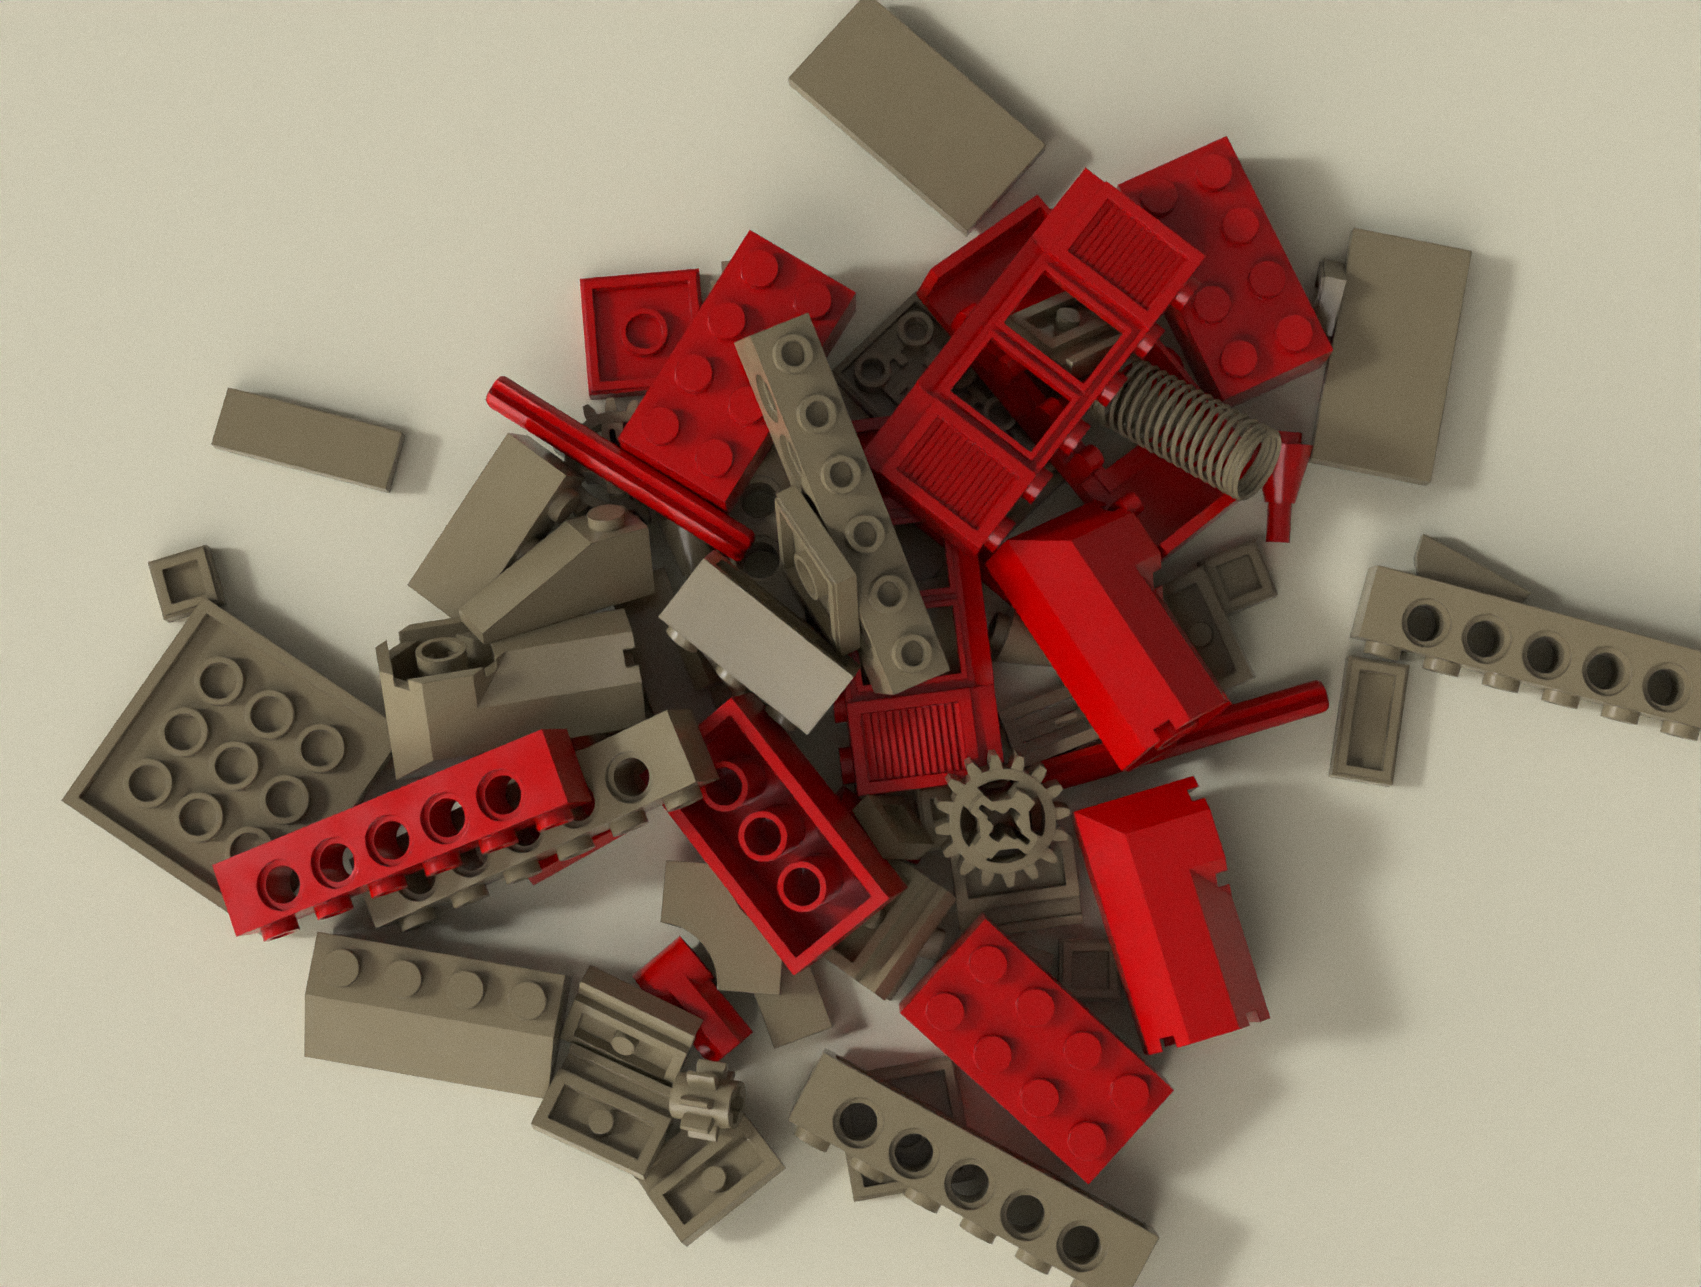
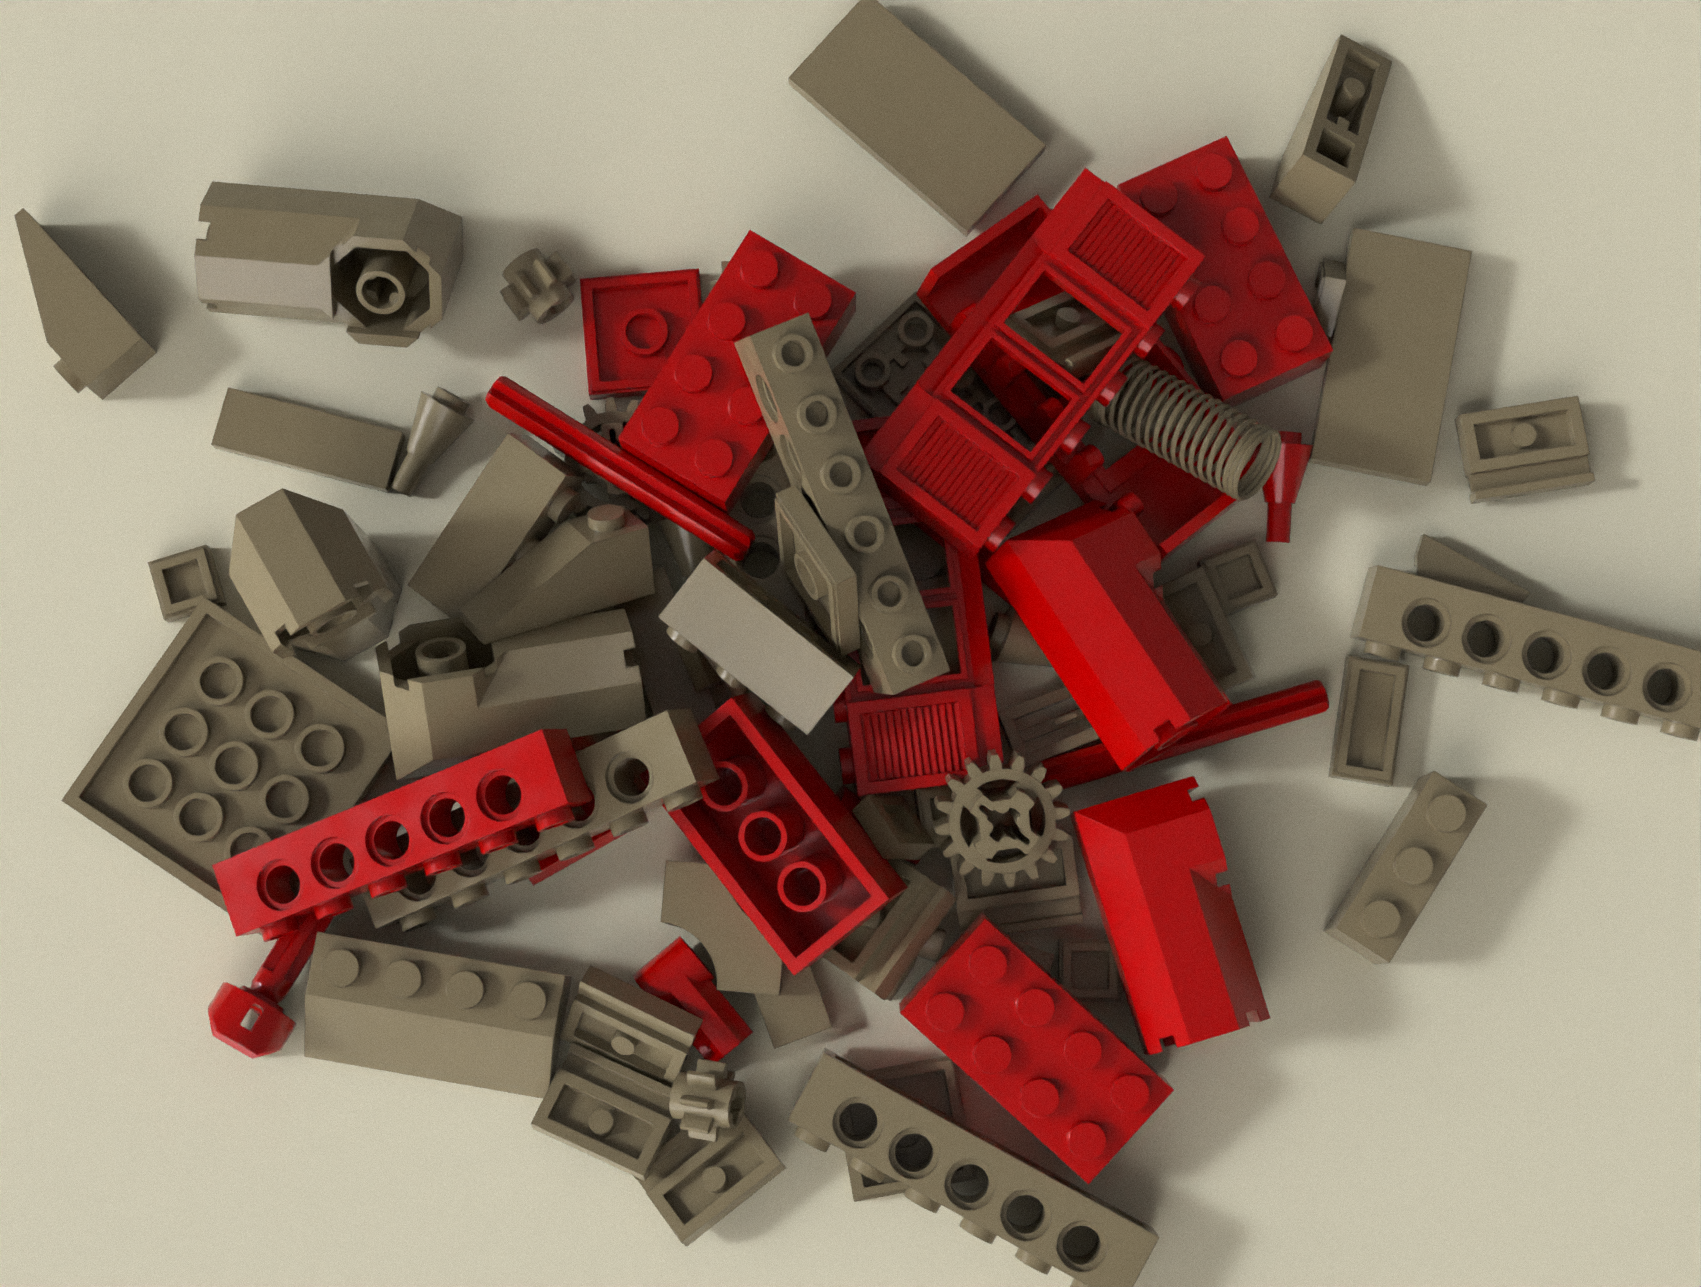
none -> dark tan slope [14,208,157,400]
none -> dark tan brick [194,181,463,348]
none -> red piece [208,913,335,1059]
none -> dark tan brick [229,488,402,662]
none -> dark tan cone [390,386,475,497]
none -> dark tan gear [500,248,577,324]
none -> dark tan slope [1269,34,1392,224]
none -> dark tan brick [1323,771,1487,965]
none -> dark tan plate [1454,396,1595,504]

